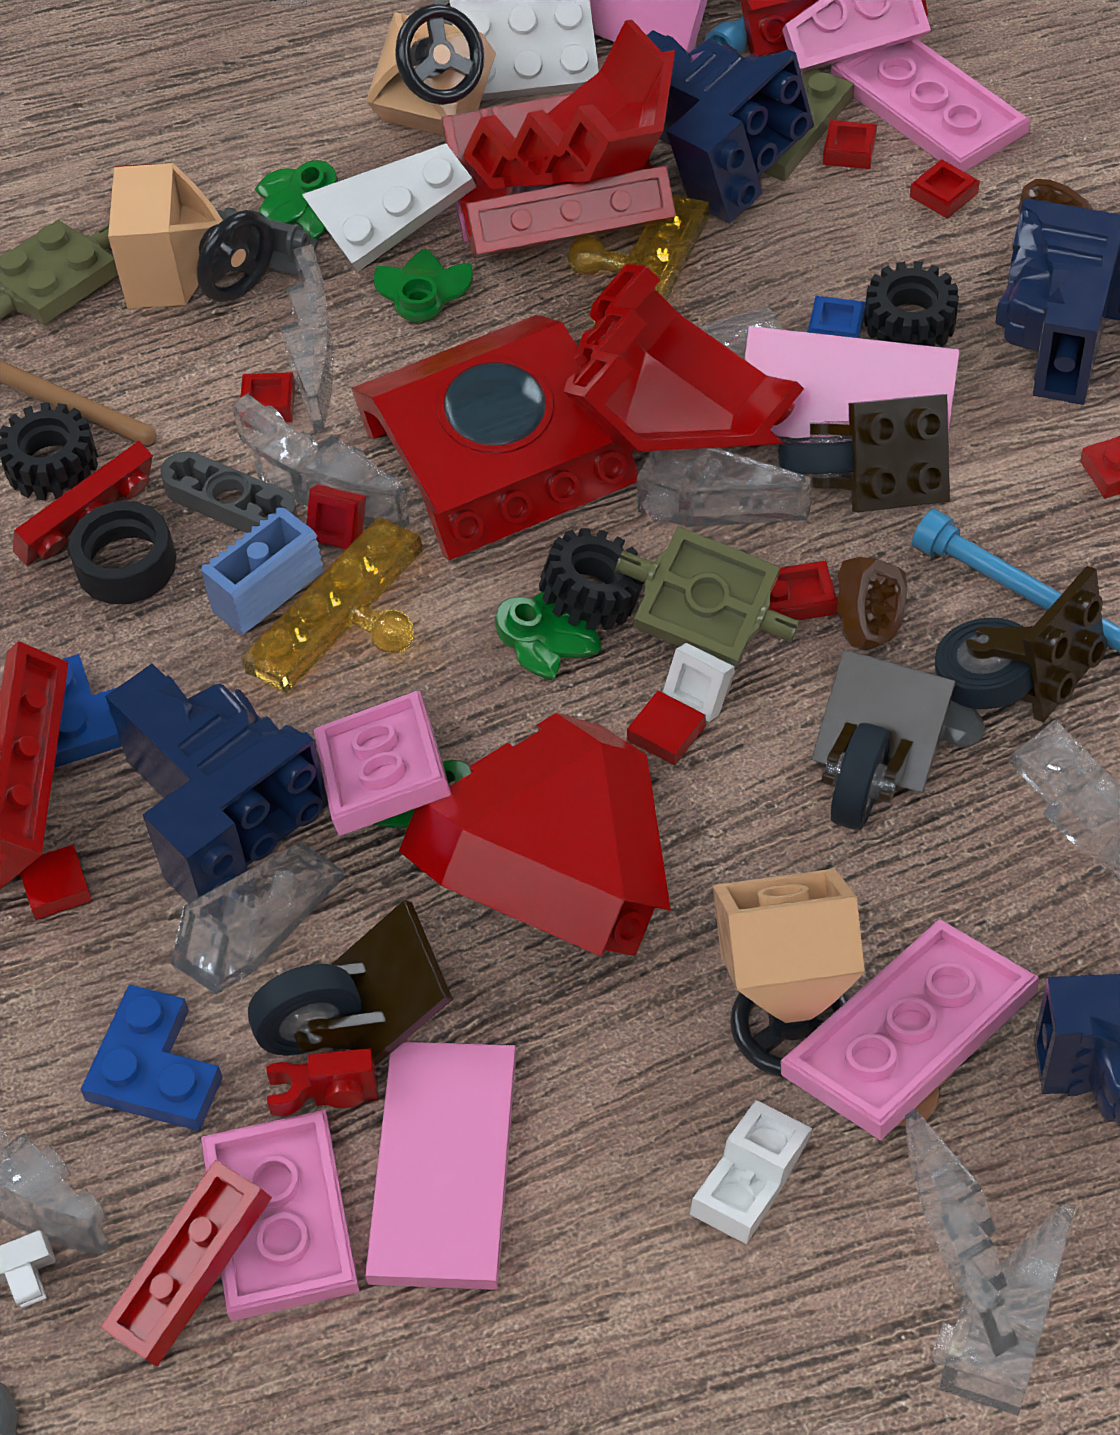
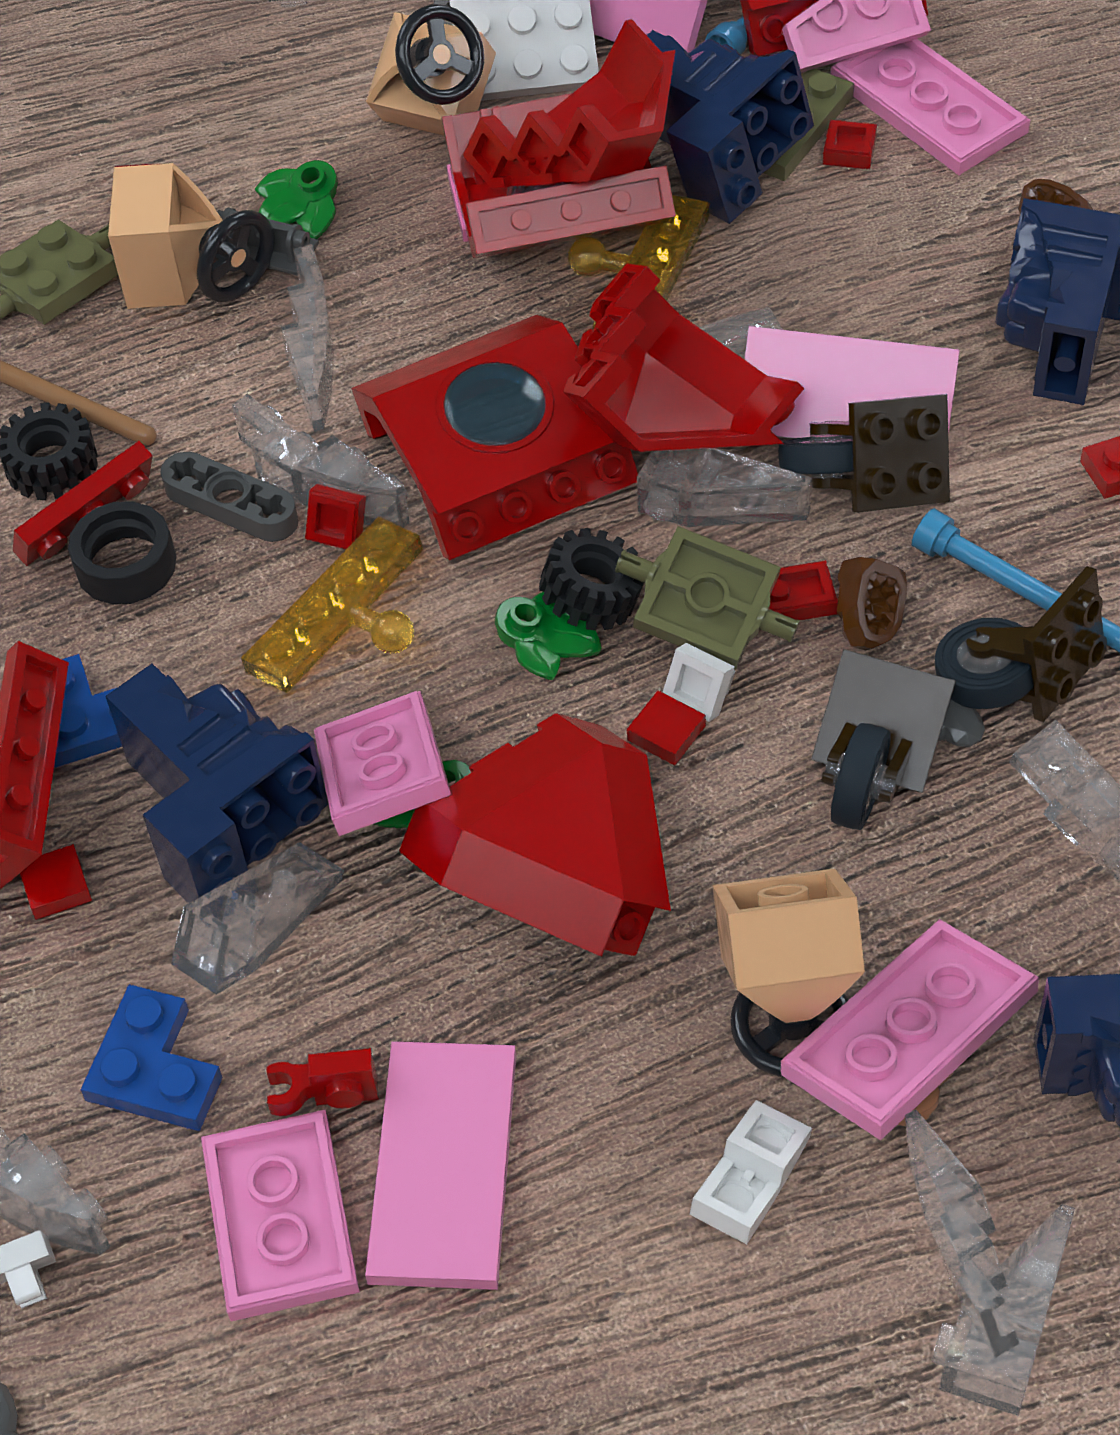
plate [100,1160,272,1367] -> none
medium blue brick [201,508,324,635] -> none
red tile [239,372,295,424] -> none
dark brown plate [248,900,453,1066] -> none
white wing [302,144,477,272] -> none
green plate [374,248,473,322] -> none
blue tile [808,296,866,338] -> none
black tyre [864,261,959,347] -> none
red tile [910,159,980,219] -> none

